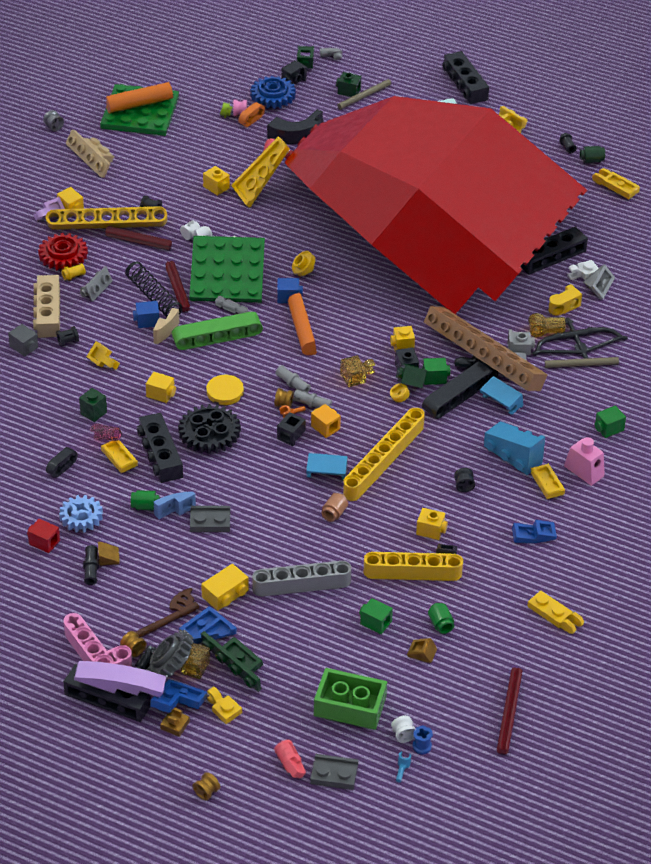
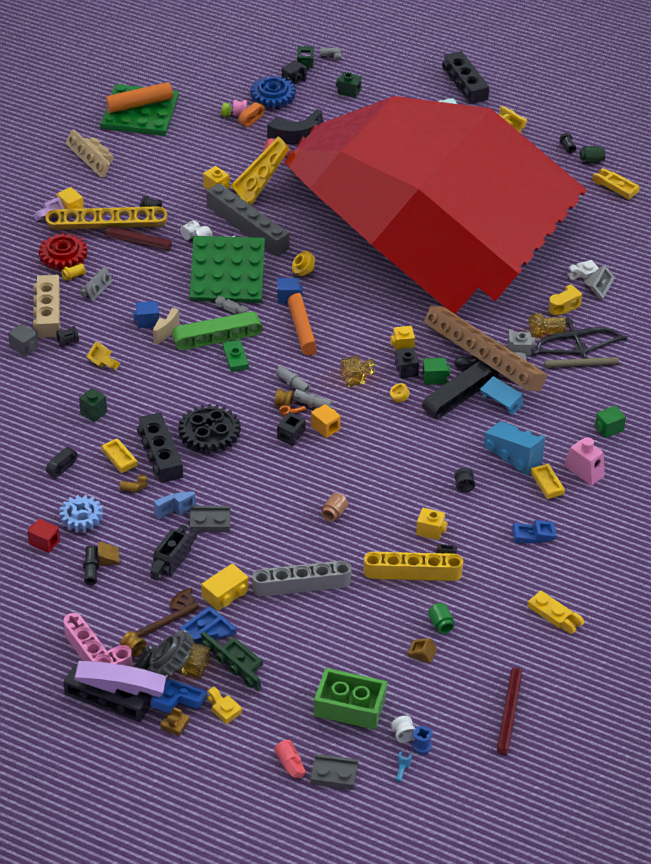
flat silver wheel [43,110,64,131] -> none
clear pink bar [90,423,122,441] -> none
black piece [125,261,182,318] -> none
green brick [131,490,160,511] -> none
yellow brick [145,372,176,403] -> none
dark red axle [166,261,190,312] -> none
pearl gold wheel [192,772,220,801] -> none
yellow tile [206,375,244,405] -> none
dark azure hinge [306,453,347,480] -> none
dark tan bar [337,79,391,110] -> none
yellow beam [343,408,424,501] -> none
green brick [359,598,393,635] -> none
dark green brick [396,363,427,388] -> none
black brick [520,226,588,275] -> none
none -> pearl gold arm [120,475,148,492]
none -> black hinge [150,524,198,581]
none -> dark grey brick [206,183,289,257]
none -> green plate [222,340,249,372]

